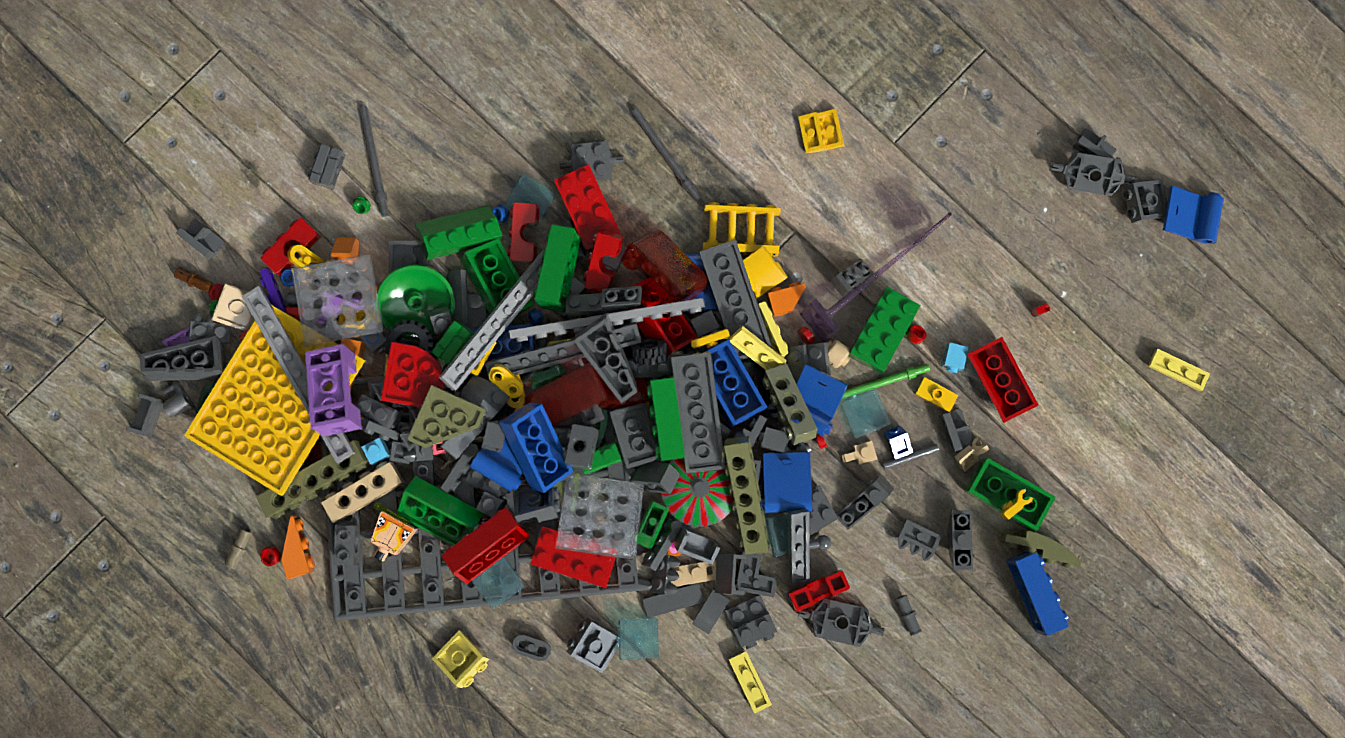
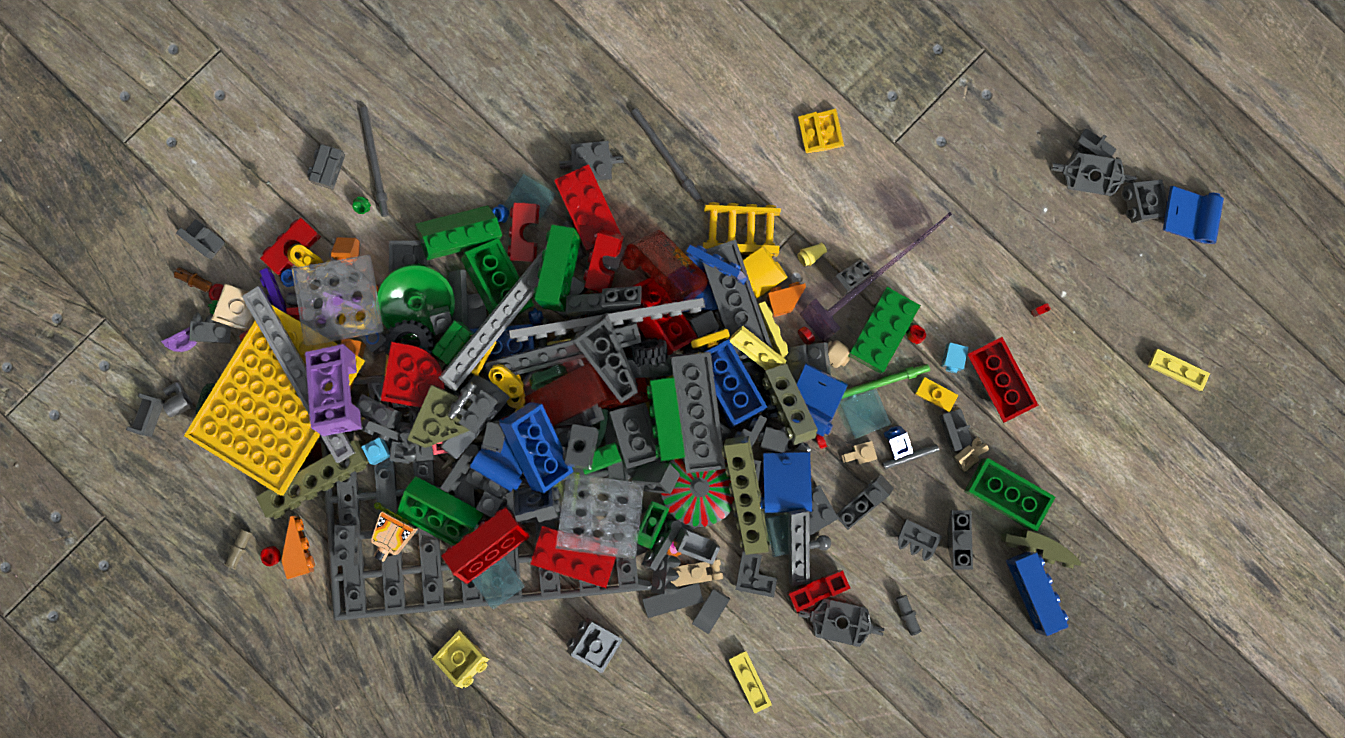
dark grey wedge [140,336,226,381] -> none
tan brick [321,461,405,523] -> none
dark grey plate [512,634,551,661] -> none
clear light blue plate [618,618,659,660] -> none
dark grey panel [715,554,747,595] -> none
dark grey plate [725,595,777,649] -> none
yellow plate [999,489,1033,520] -> none
none -> dark grey plate [447,382,499,434]
none -> blue wing [686,245,747,285]
none -> light yellow cone [797,243,827,267]

